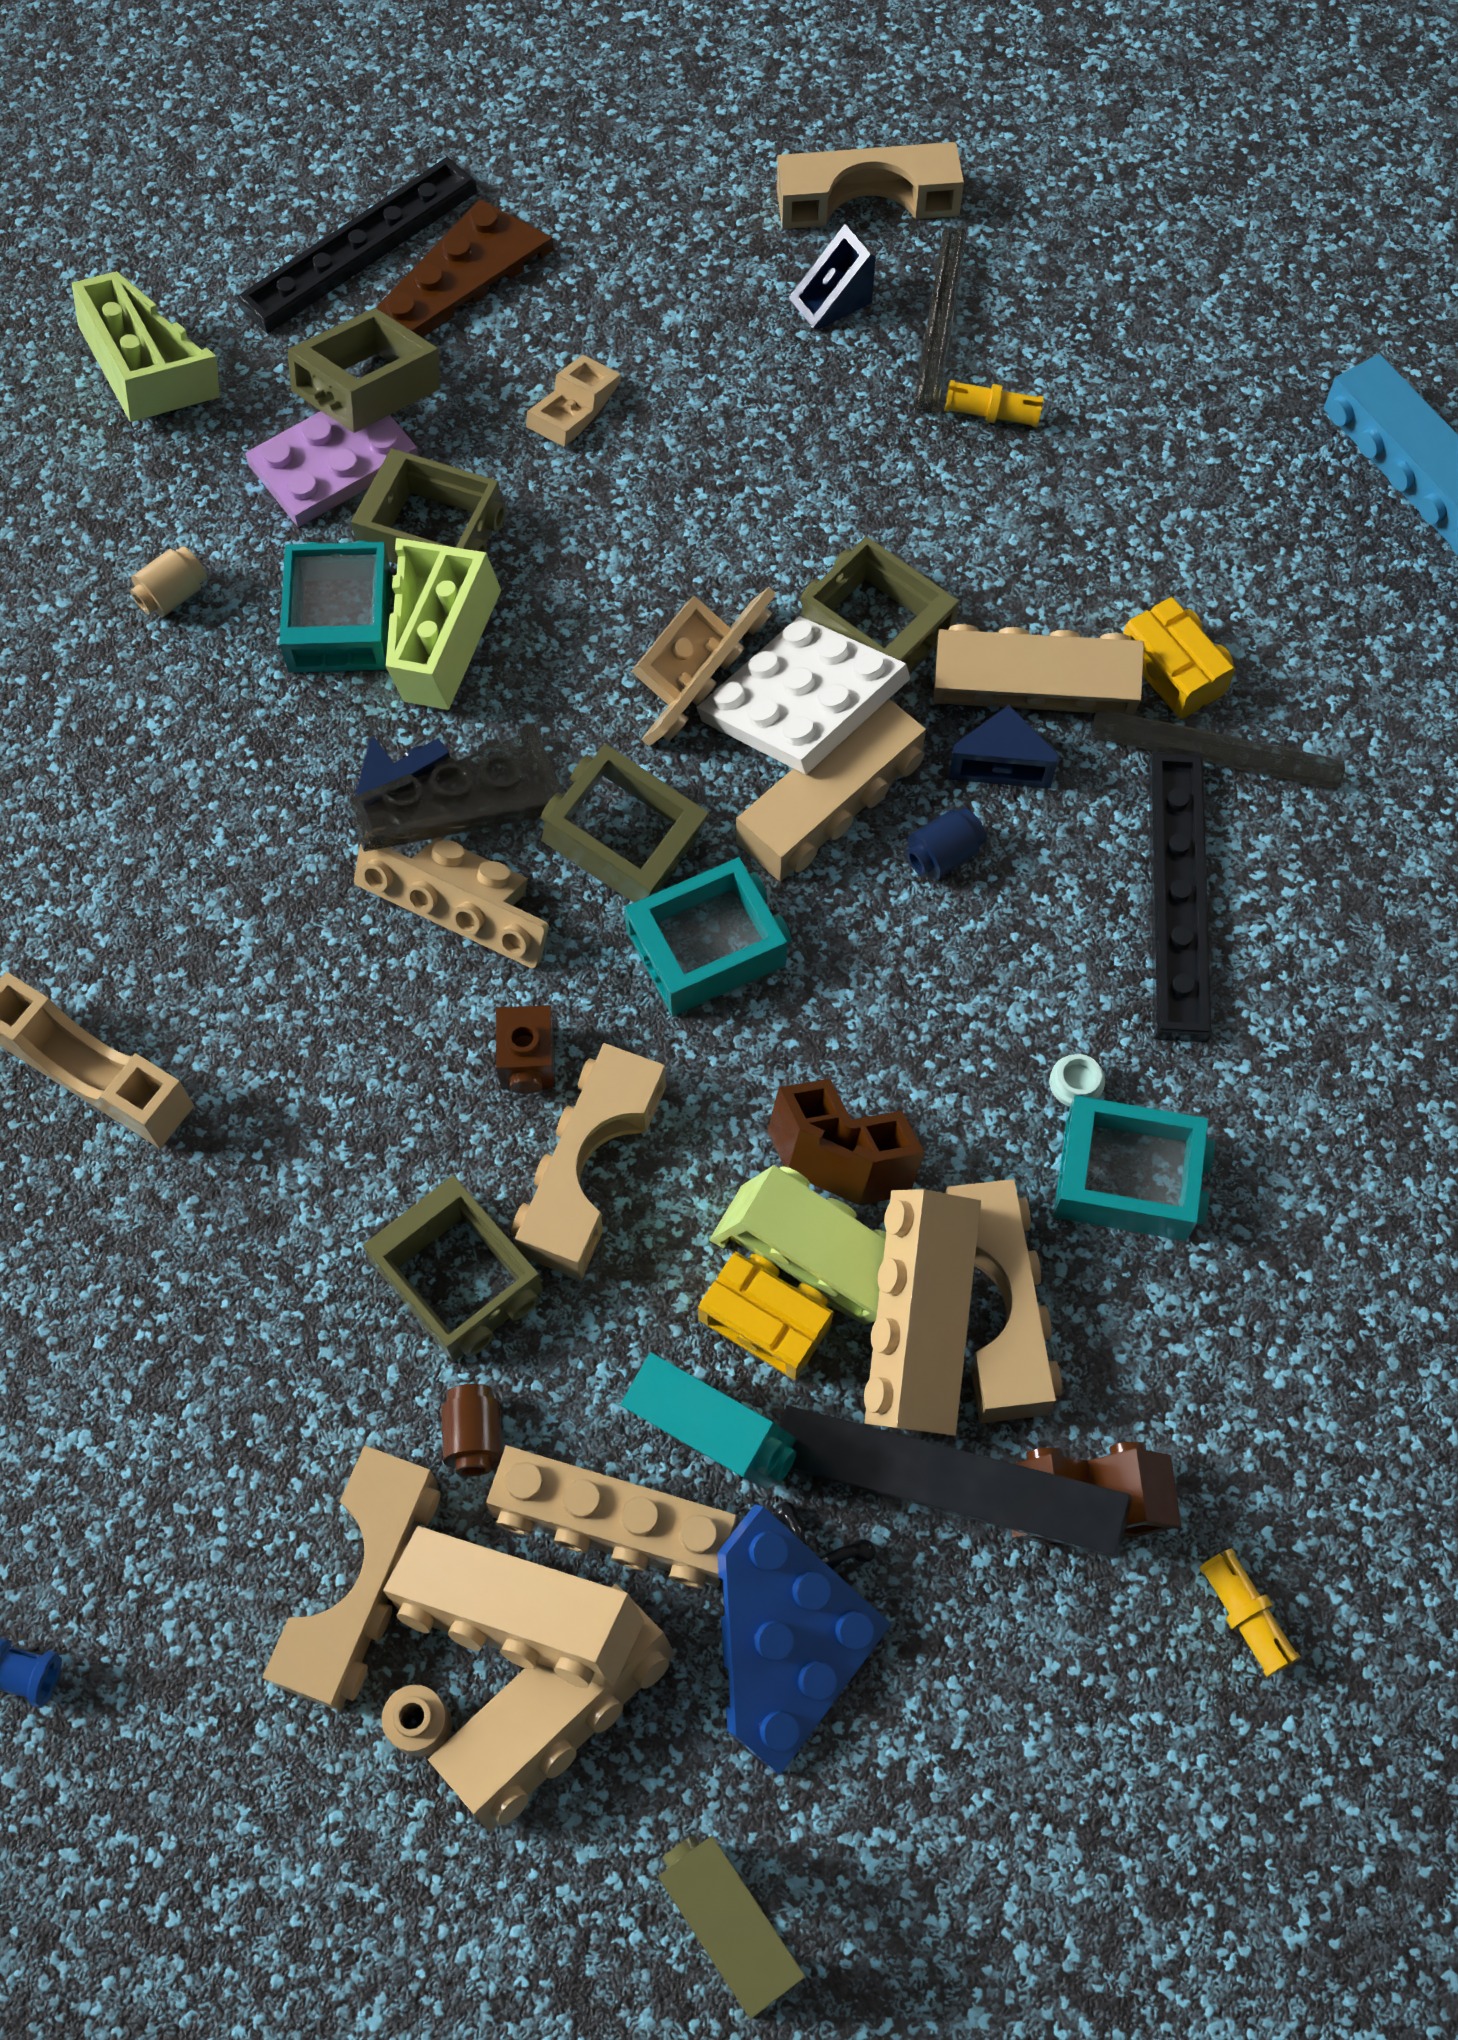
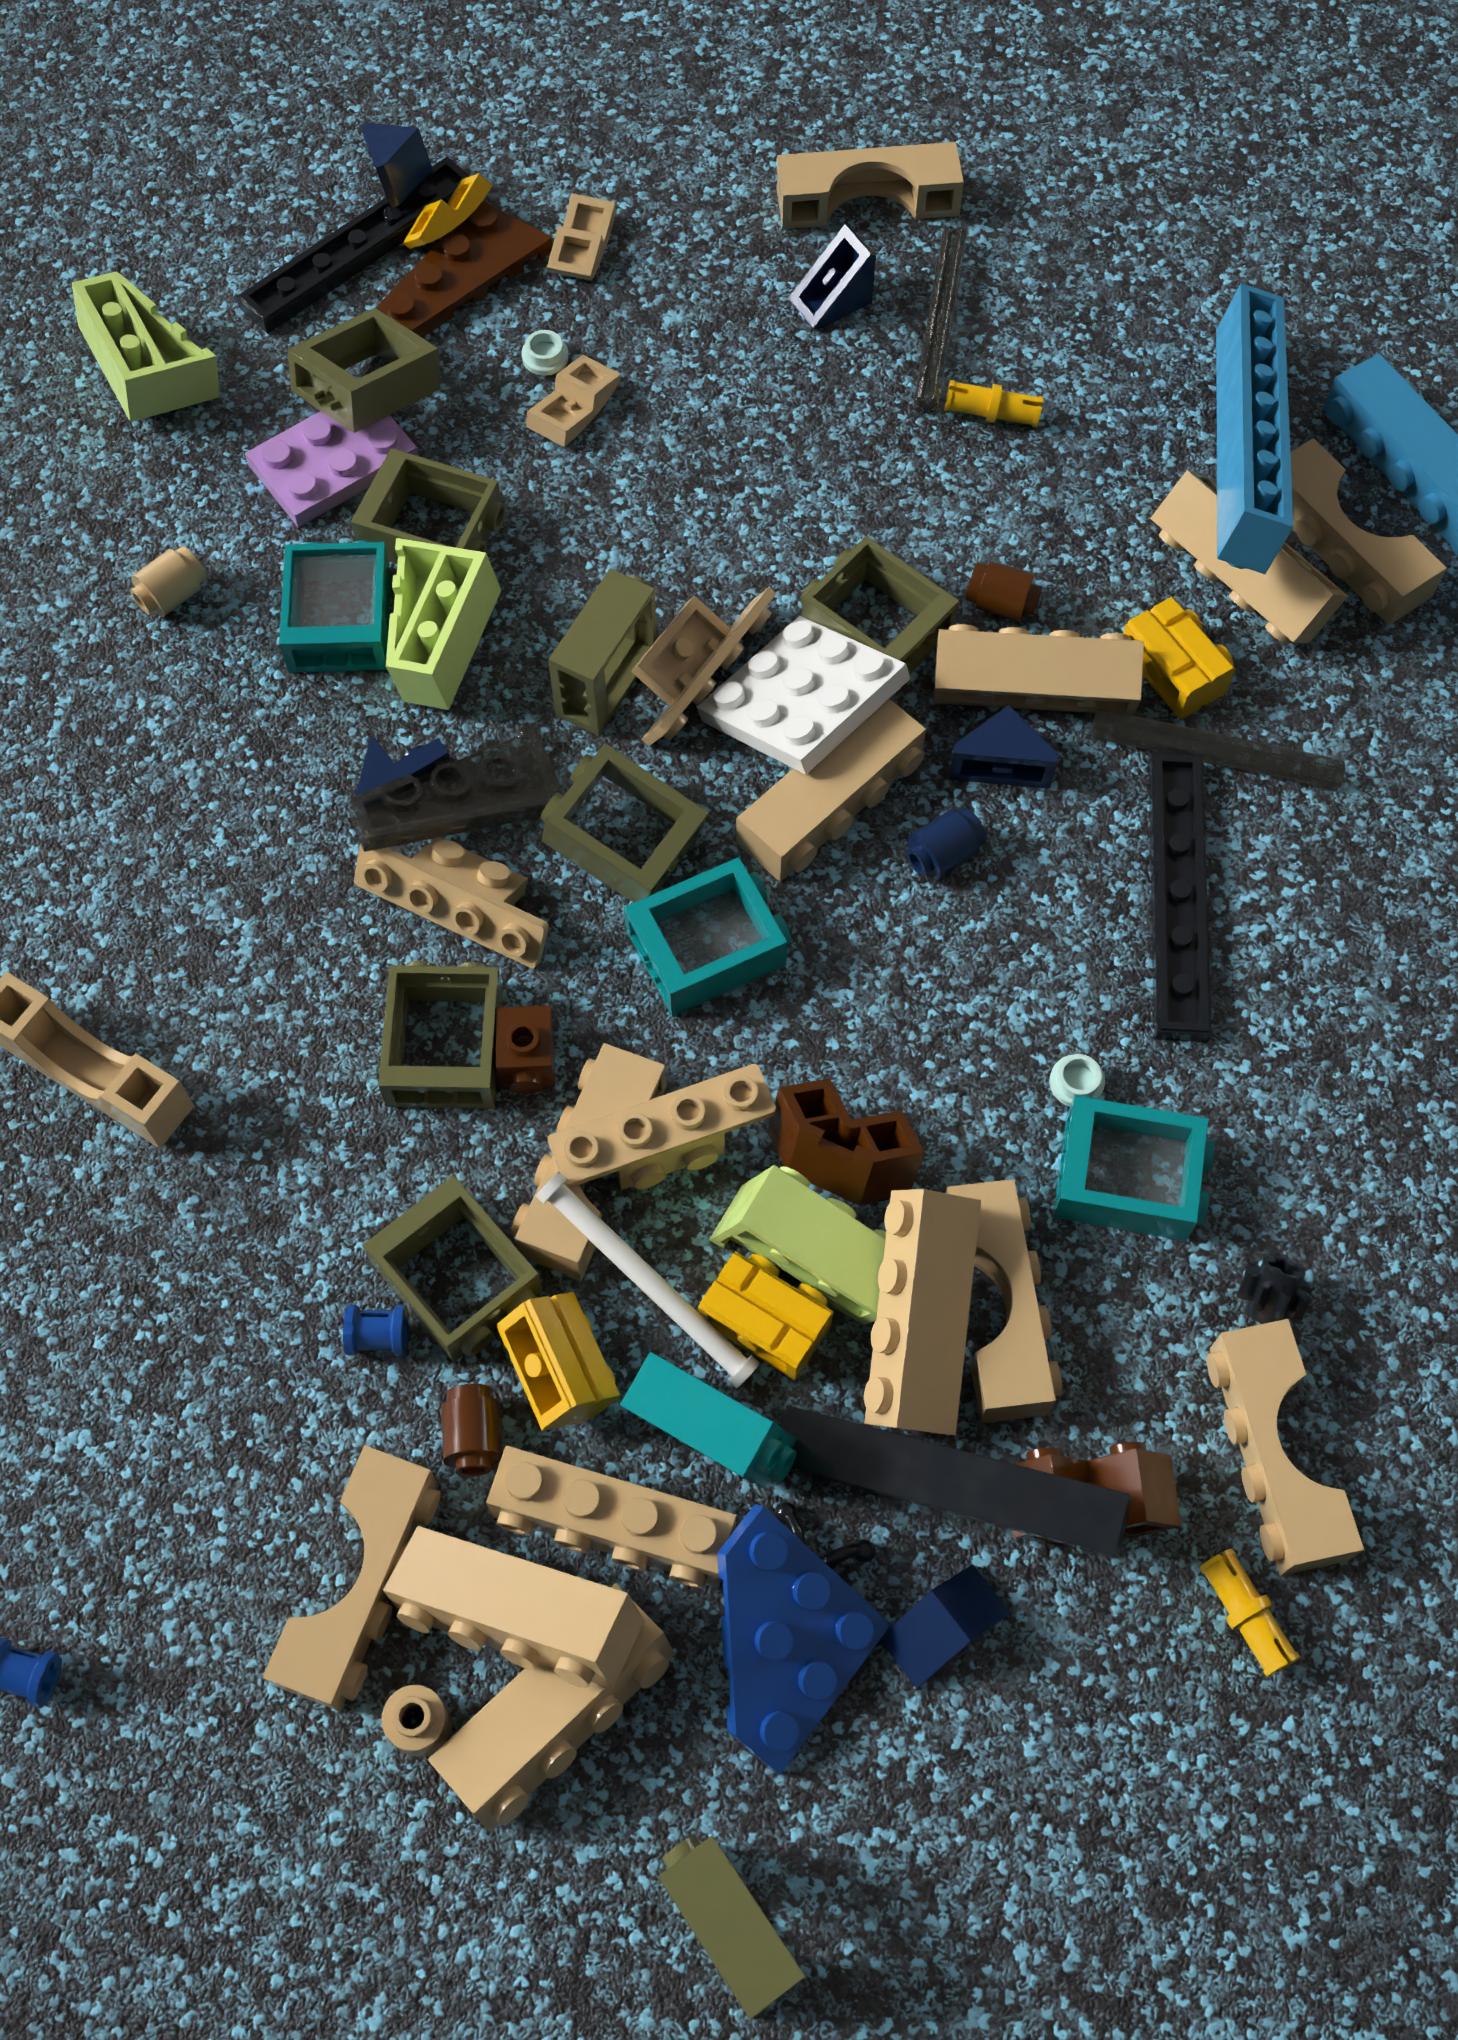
none -> blue bush [343,1304,409,1357]
none -> dark blue slope [360,123,433,208]
none -> olive window [378,961,503,1109]
none -> yellow slope [403,173,493,249]
none -> yellow brick [496,1292,621,1431]
none -> light aqua plate [522,330,568,376]
none -> white bar [535,1172,760,1388]
none -> tan slope [547,193,617,281]
none -> tan bracket [547,1064,776,1190]
none -> olive window [548,568,657,736]
none -> dark blue slope [880,1564,1011,1690]
none -> reddish brown brick [965,561,1042,622]
none -> tan brick [1150,470,1348,645]
none -> tan arch [1206,1319,1364,1576]
none -> dark azure brick [1216,283,1294,574]
none -> black gear [1237,1256,1314,1324]
none -> tan arch [1291,438,1447,625]

